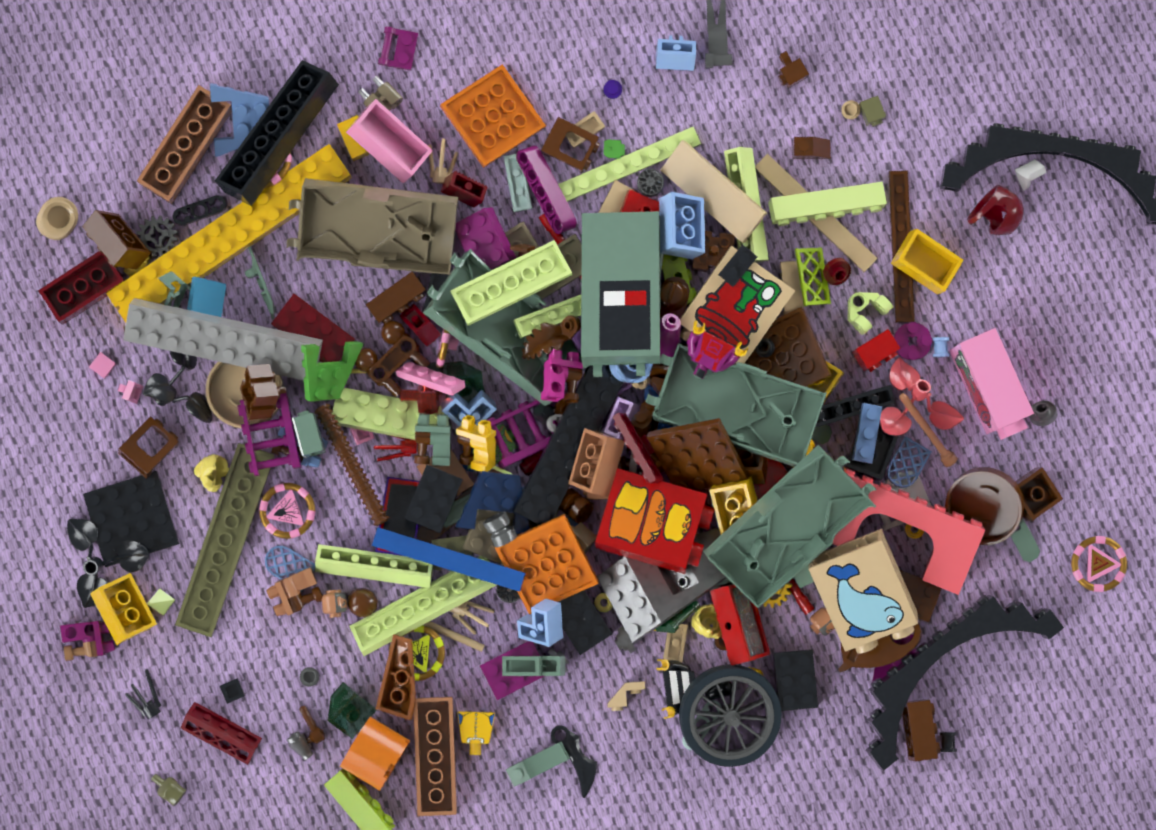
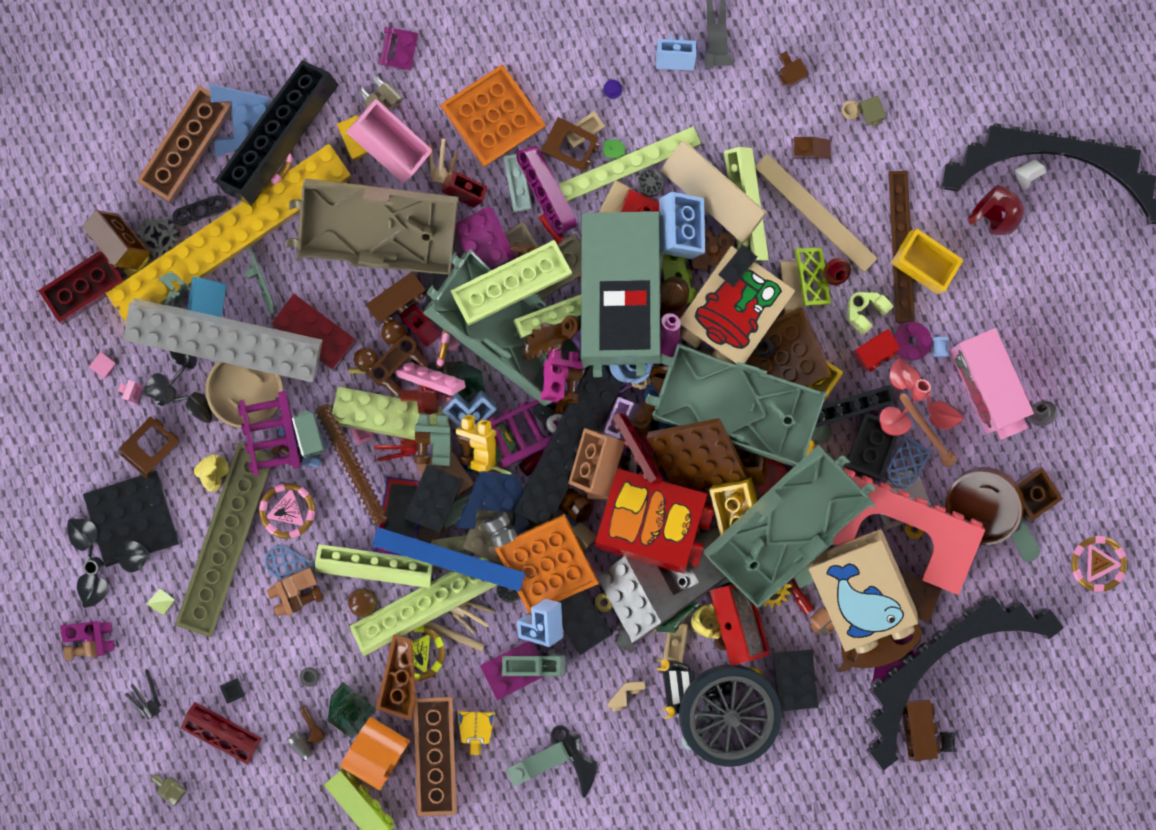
tan piece [36,197,78,240] -> none
yellow brick [90,573,157,645] -> none
reddish brown brick [240,364,286,420] -> none
bright green wing [301,341,363,402] -> none
nougat head [322,590,347,618] -> none
torso [687,320,748,379] -> none
yellowish green brick [768,182,887,226] -> none
medium blue plate [852,403,882,464] -> none

